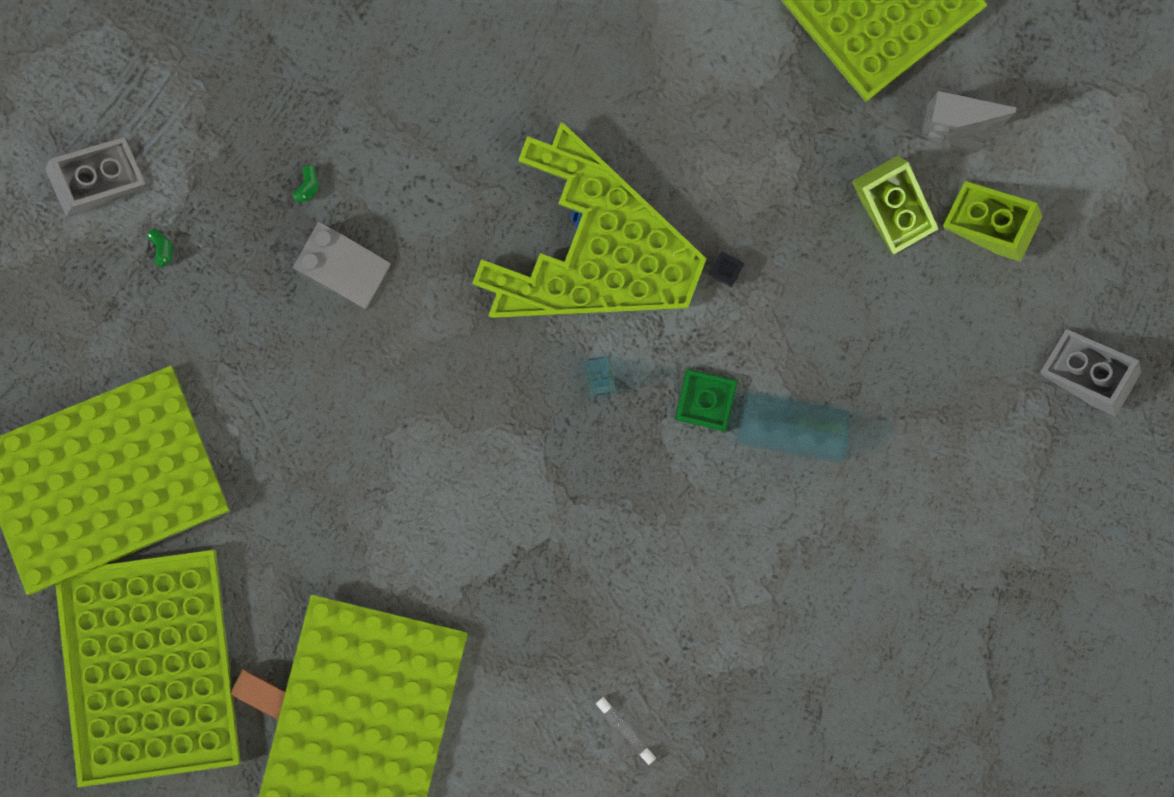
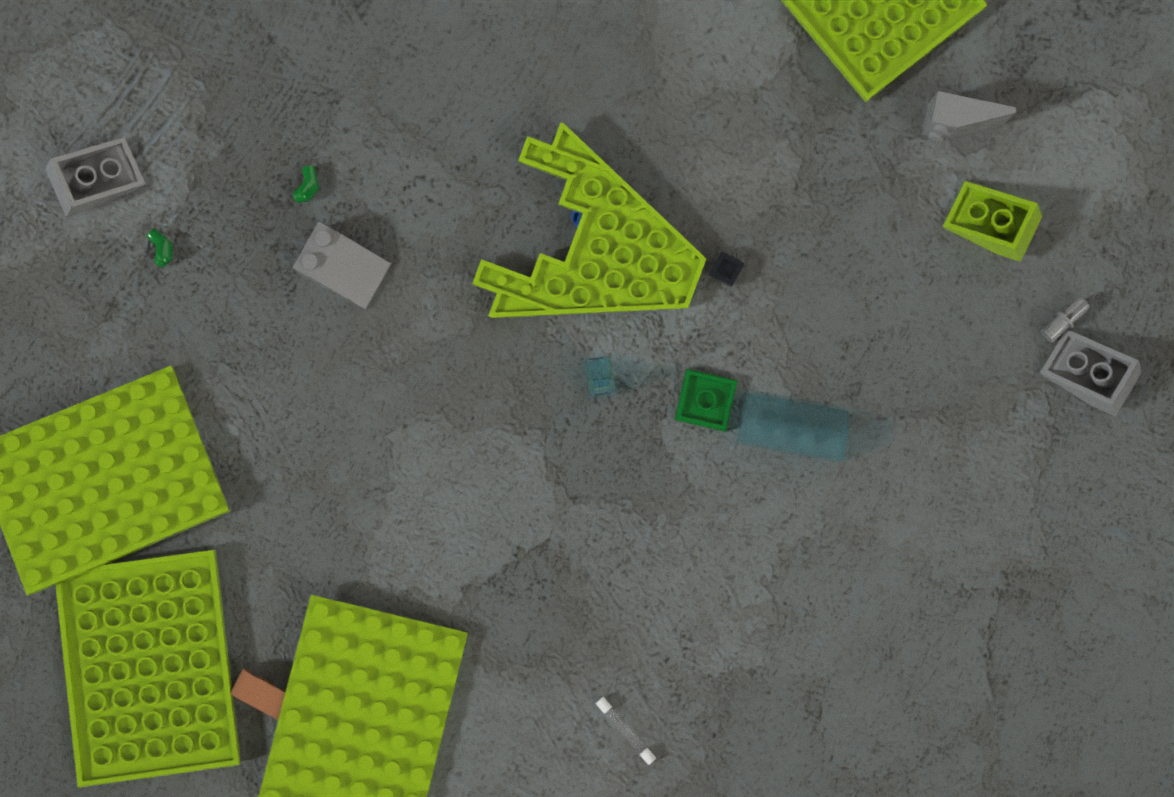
lime slope [852,156,939,255] -> none
none -> light grey axle [1041,298,1090,343]

